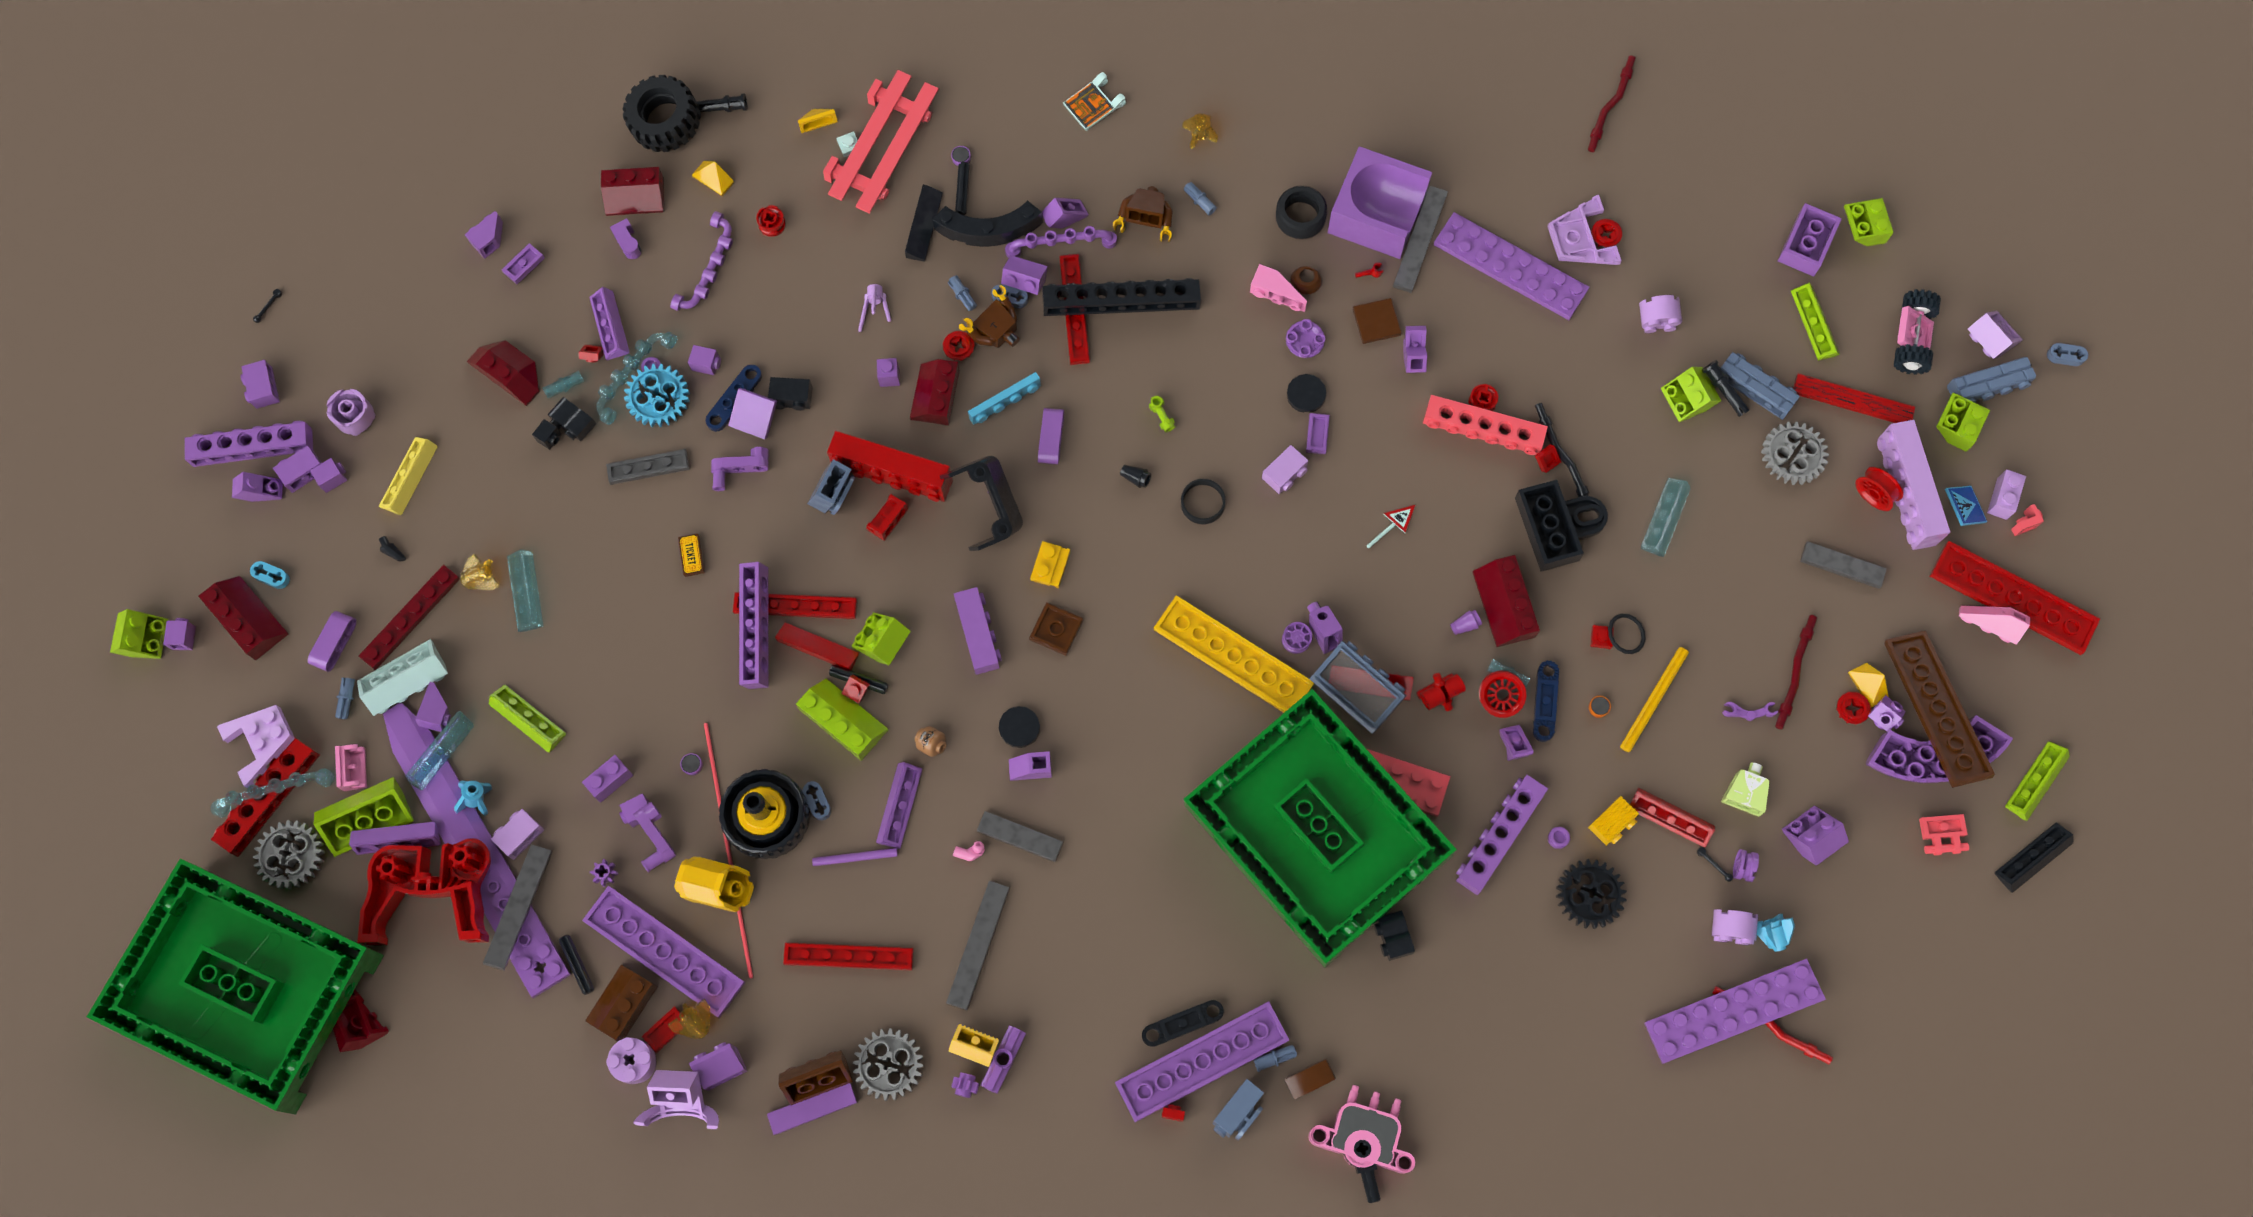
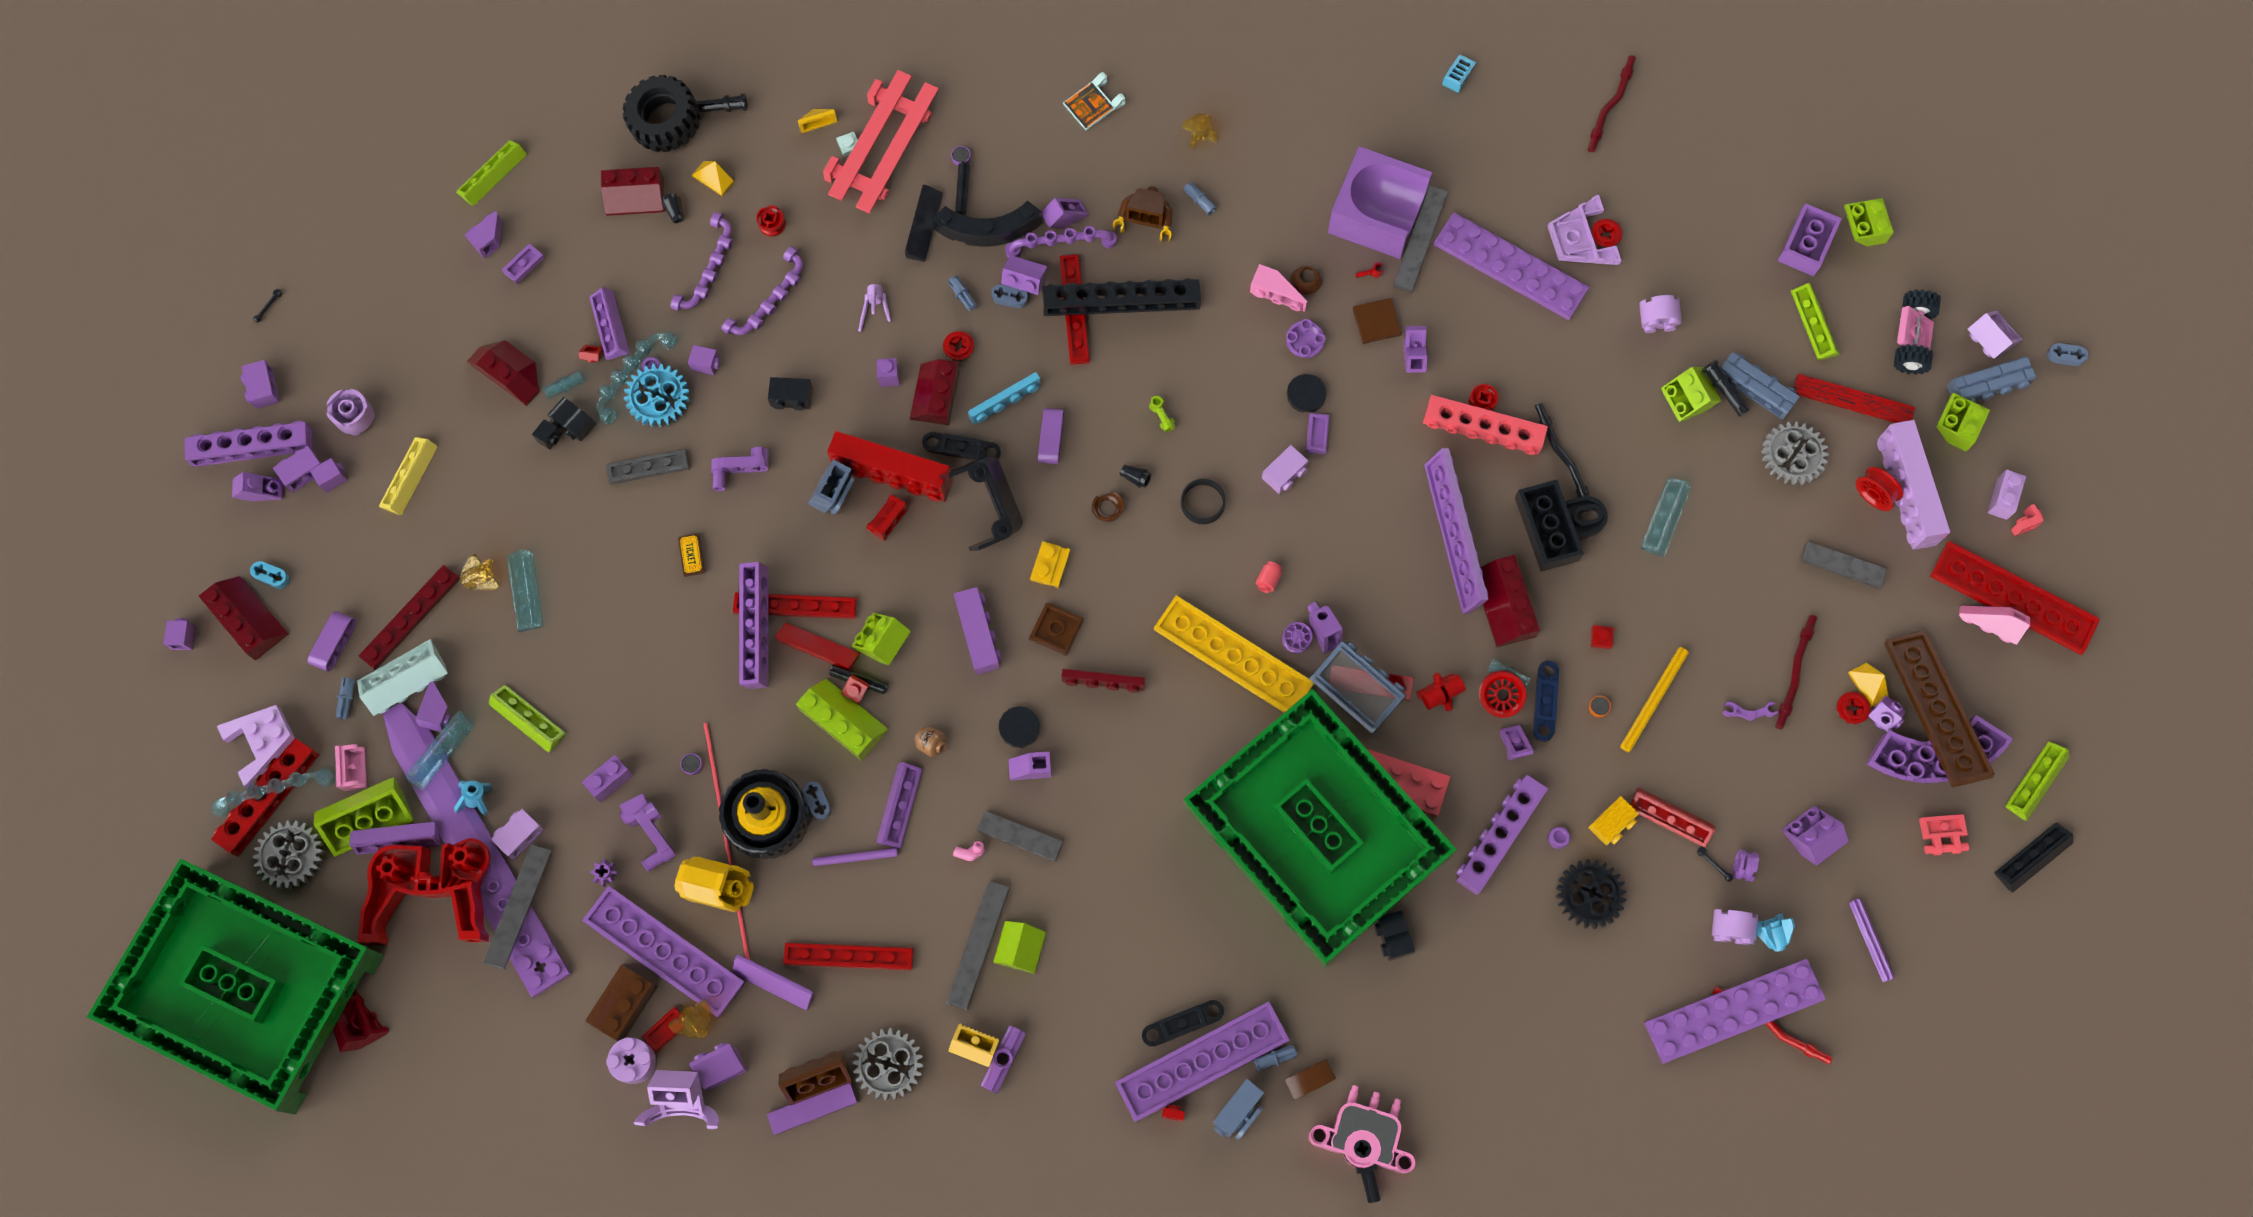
lime slope [110,609,169,659] -> none
black bar [379,536,406,561] -> none
black axle [559,935,594,995] -> none
medium lavender leg [610,218,641,259] -> none
dark blue plate [705,365,762,432] -> none
tile [728,388,777,439] -> none
medium lavender gear [951,1072,979,1098] -> none
reddish brown torso [959,285,1020,348] -> none
black tyre [1276,186,1327,239] -> none
piece [1367,505,1416,548] -> none
medium lavender cone [1450,610,1482,635] -> none
red plate [1535,444,1561,473] -> none
black piece [1608,613,1646,654] -> none
yellowish green torso [1721,763,1769,817] -> none
piece [1945,486,1987,526] -> none
none -> lime slope [456,140,527,206]
none -> black cone [662,193,684,223]
none -> medium lavender bar [721,246,803,335]
none -> medium lavender slope [732,954,815,1010]
none -> black plate [922,432,1001,461]
none -> lime slope [993,921,1046,974]
none -> dark red plate [1061,669,1145,693]
none -> reddish brown piece [1091,492,1125,522]
none -> coral brick [1256,561,1282,593]
none -> medium lavender plate [1424,448,1488,614]
none -> medium azure slope [1442,54,1476,93]
none -> medium lavender axle [1849,899,1894,982]

